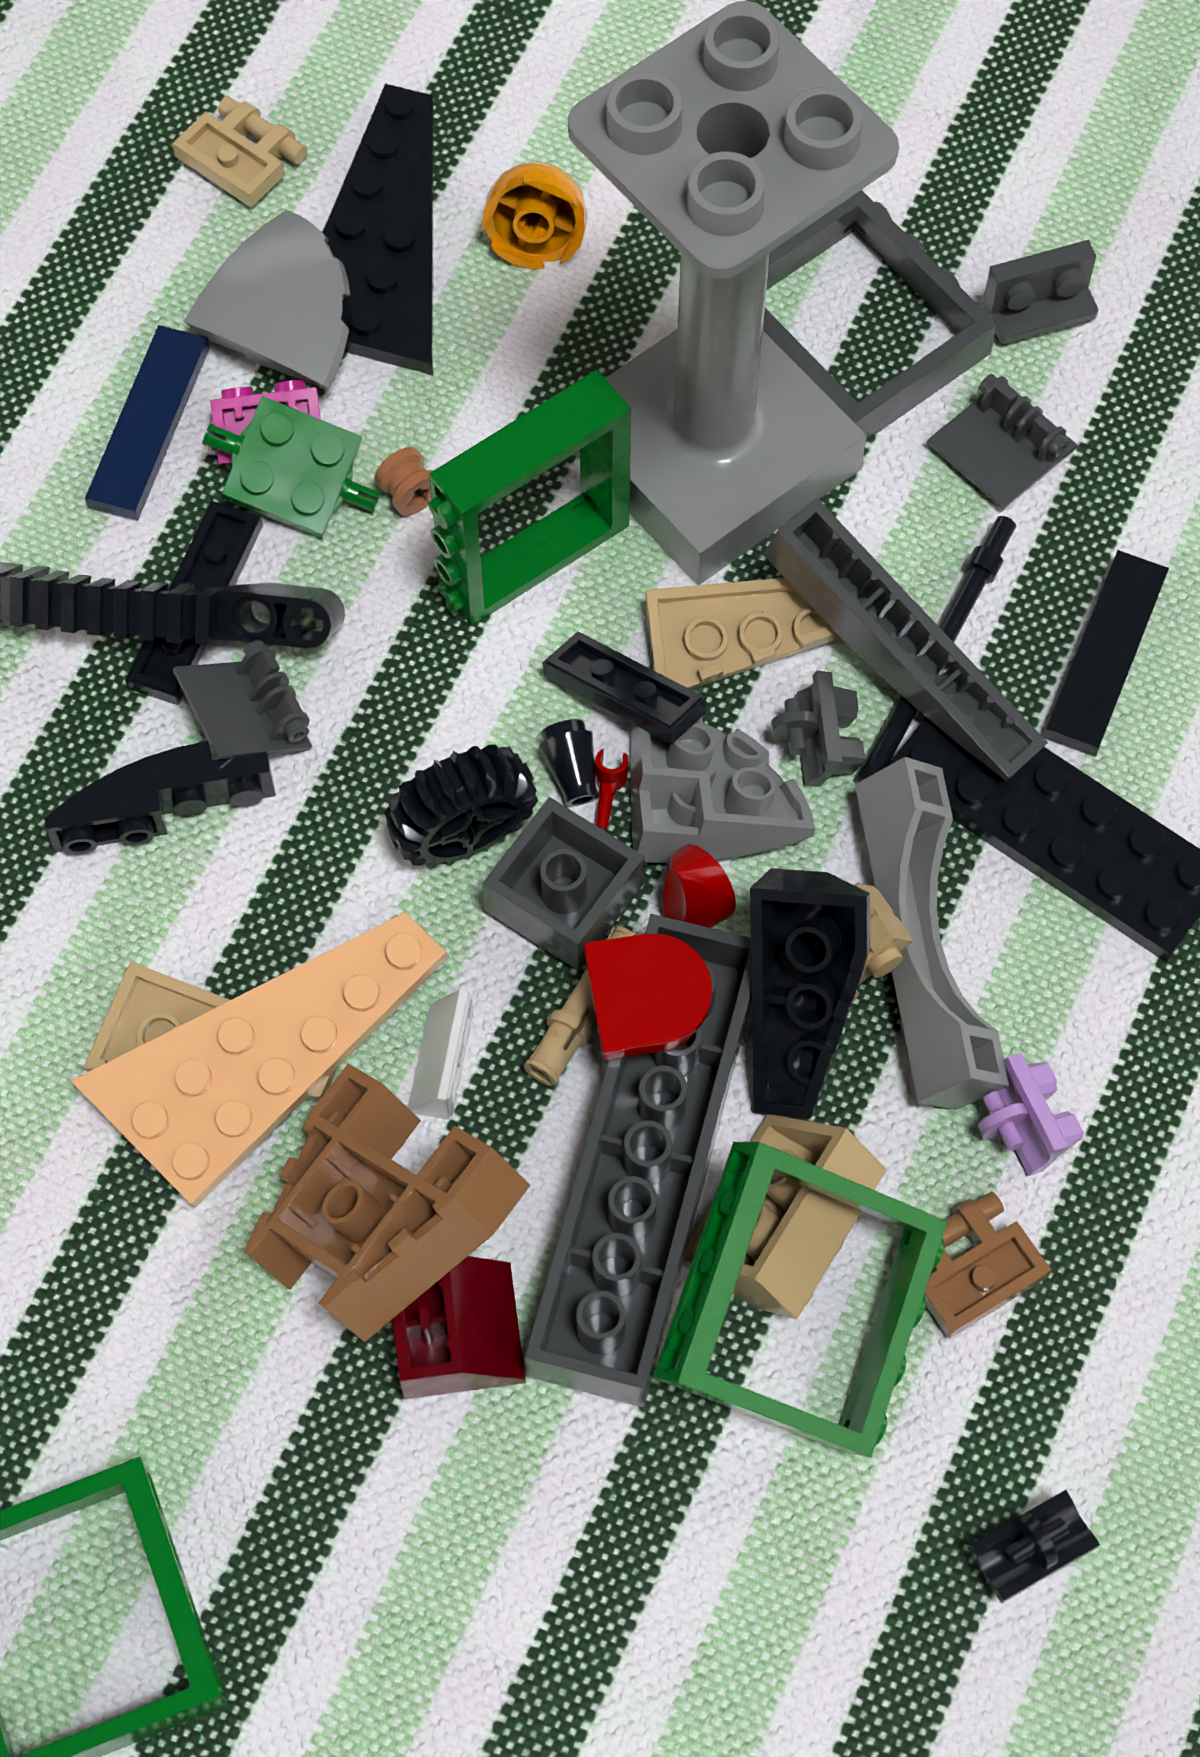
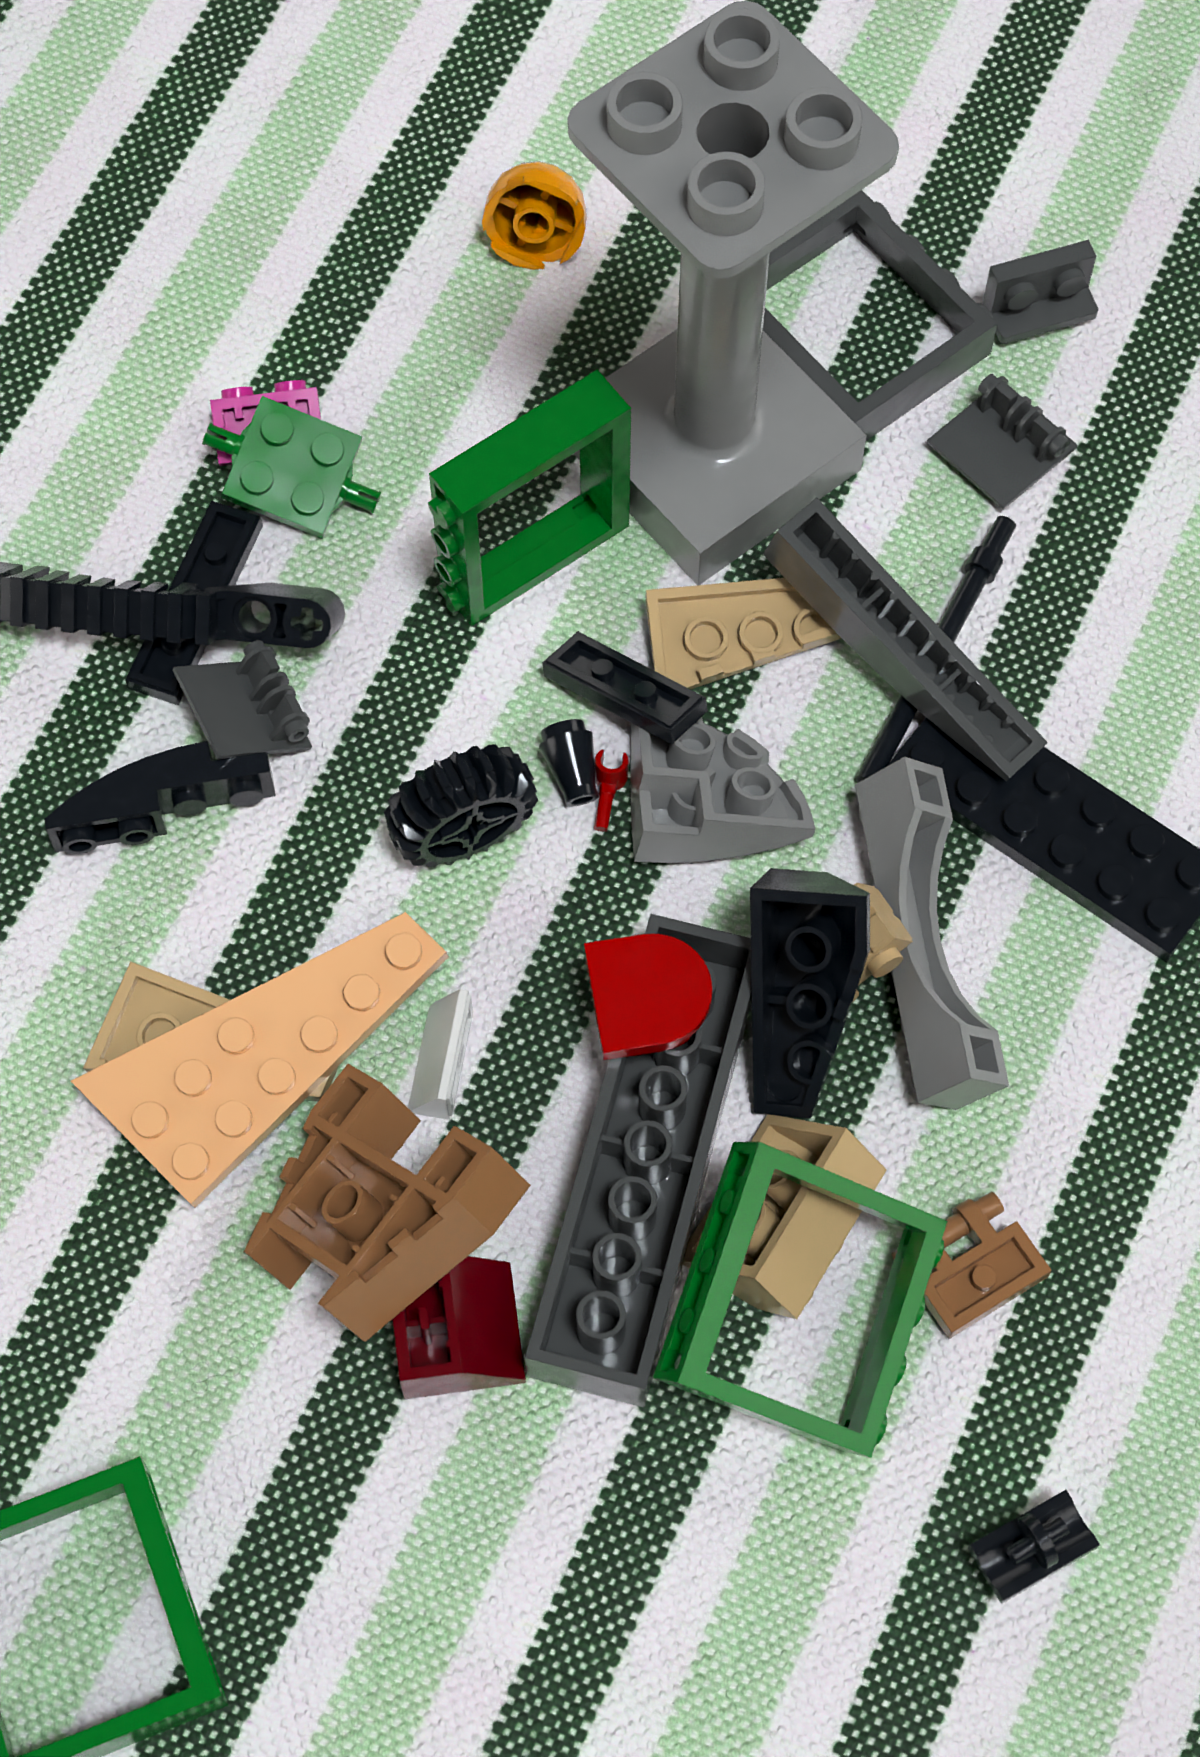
dark blue tile [85,325,210,521] -> none
tan plate [172,96,307,208] -> none
light grey brick [184,210,350,390] -> none
black wing [322,83,434,376] -> none
nougat wheel [374,447,433,516] -> none
dark grey brick [482,797,645,971] -> none
tan pin [524,926,636,1086] -> none
red piece [663,844,736,928] -> none
dark grey hips [770,670,865,787] -> none
lavender hips [977,1053,1084,1176] -> none
black tile [1044,550,1169,756] -> none

